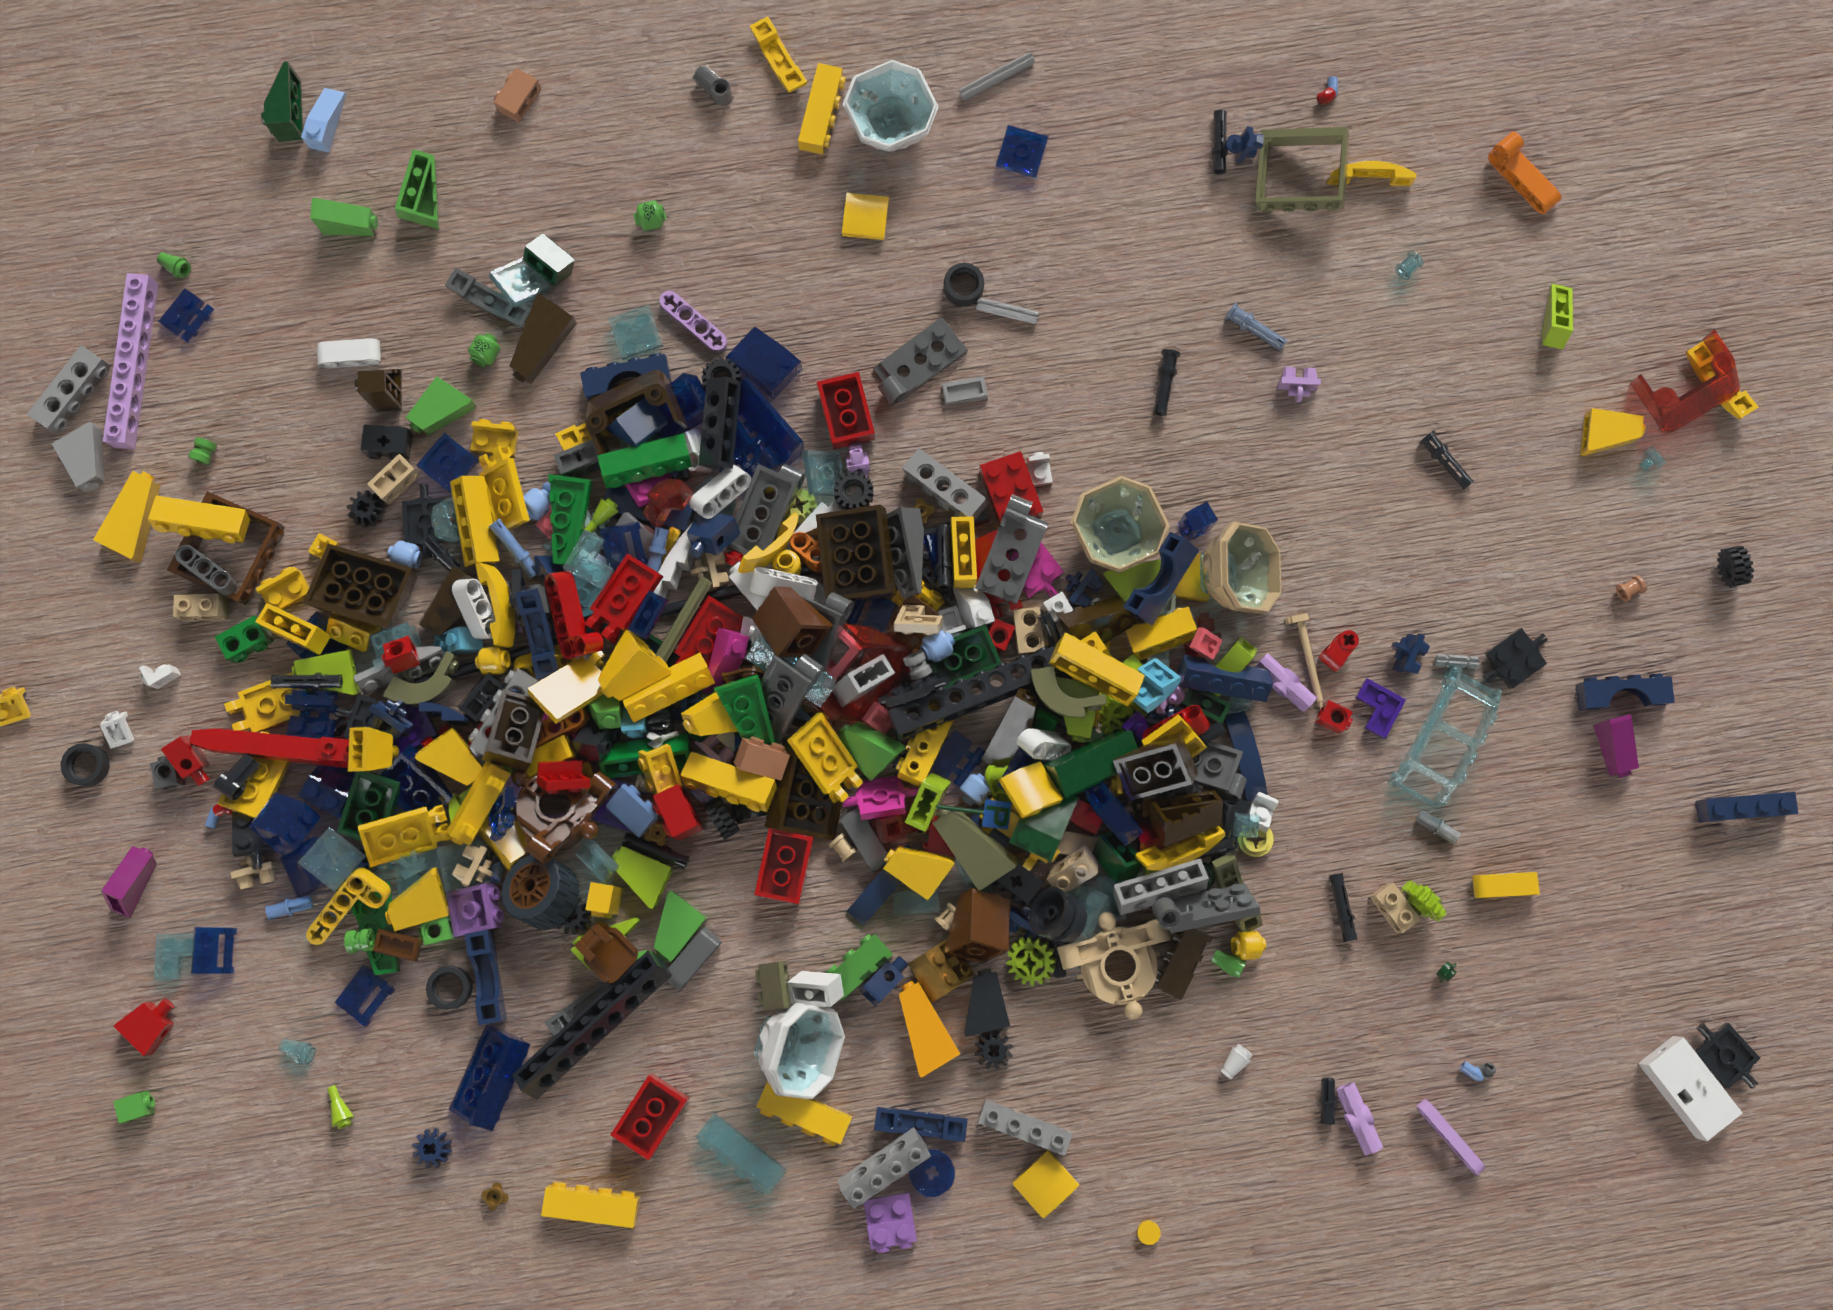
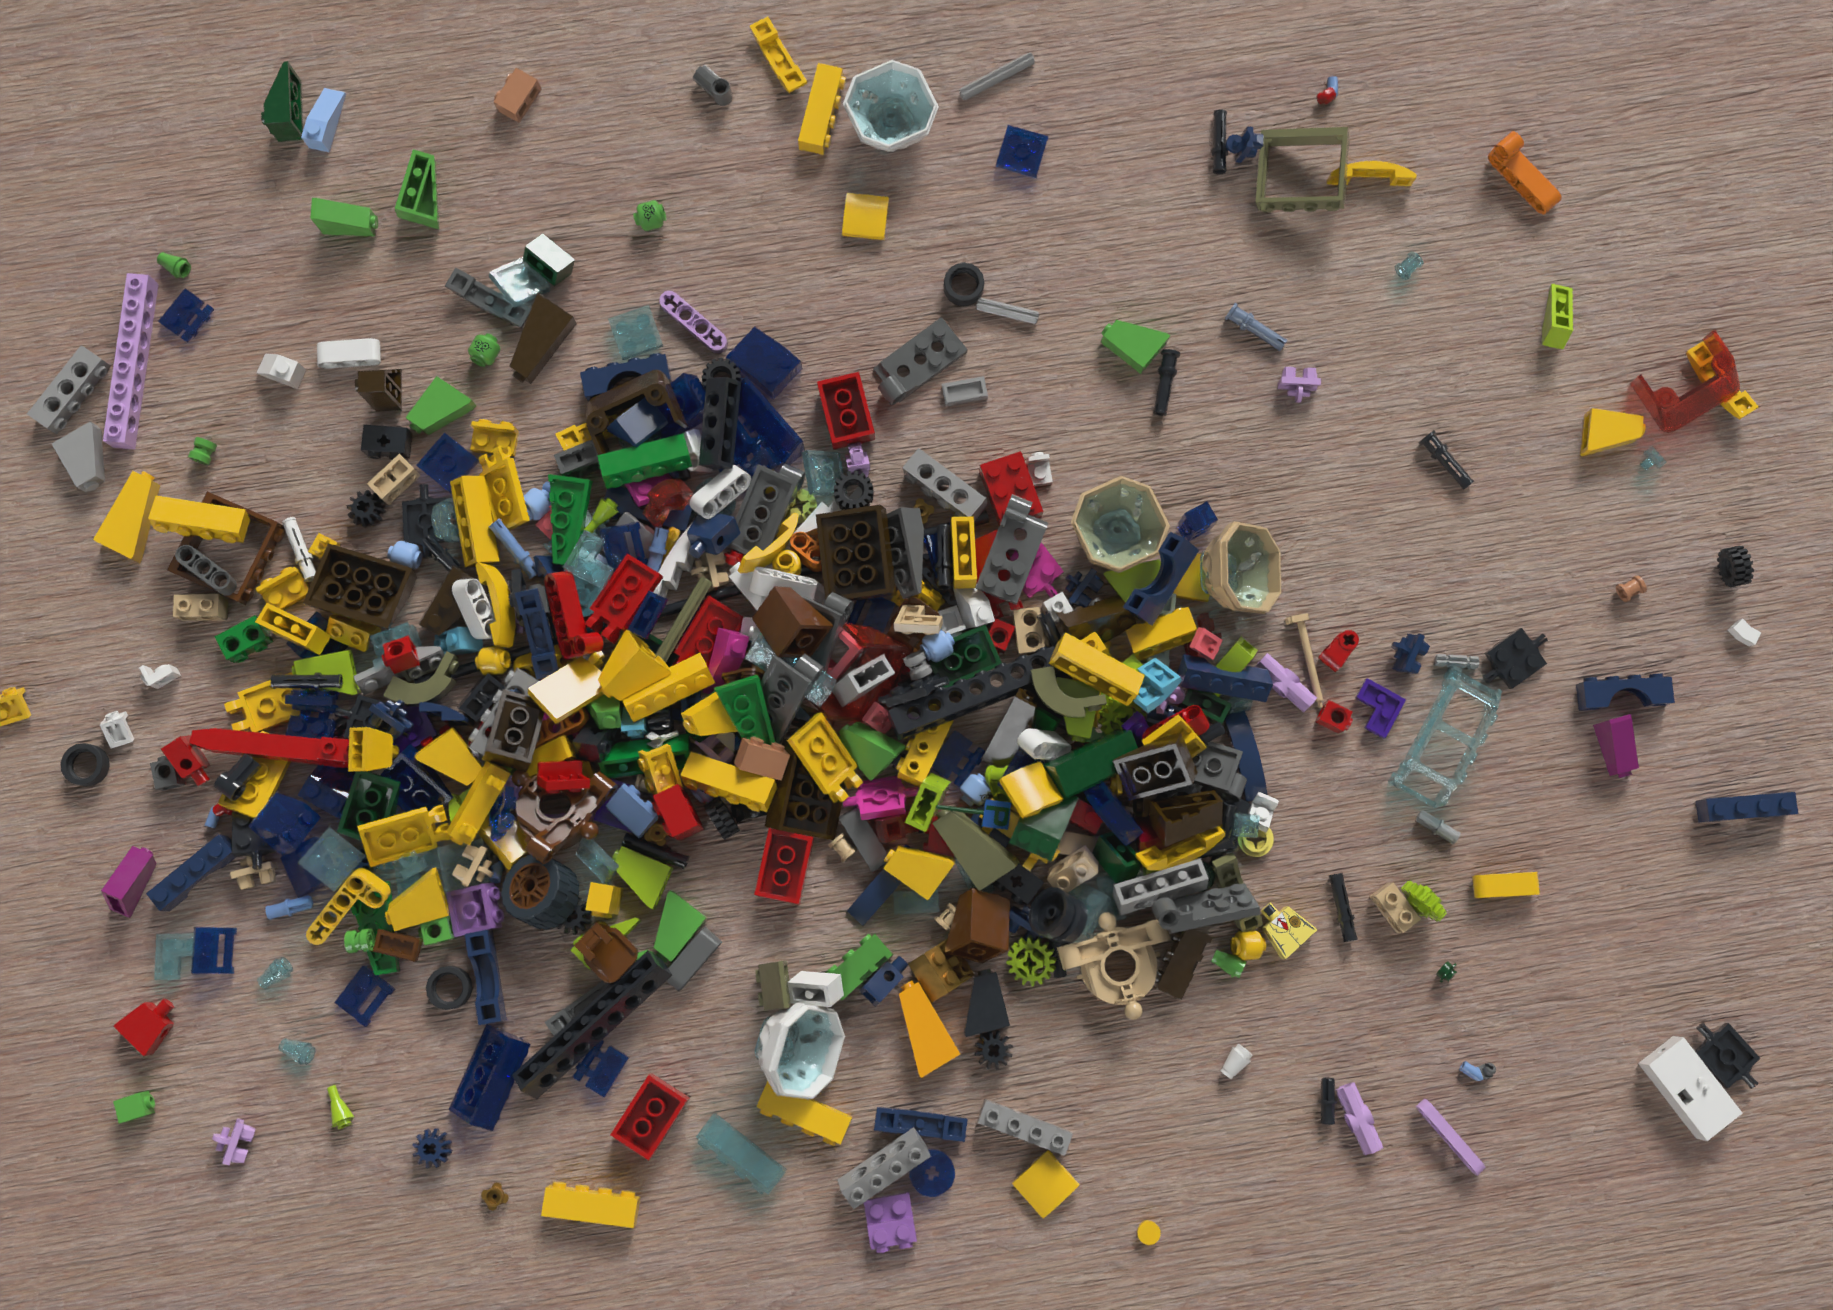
none -> dark blue arch [146,834,236,912]
none -> lavender hips [212,1118,255,1165]
none -> white slope [257,354,306,389]
none -> clear light blue cone [257,957,293,989]
none -> white pin [282,517,316,582]
none -> clear blue plate [573,1040,630,1098]
none -> bright green slope [1101,320,1170,374]
none -> light yellow torso [1260,902,1317,959]
none -> white piece [1728,619,1761,647]

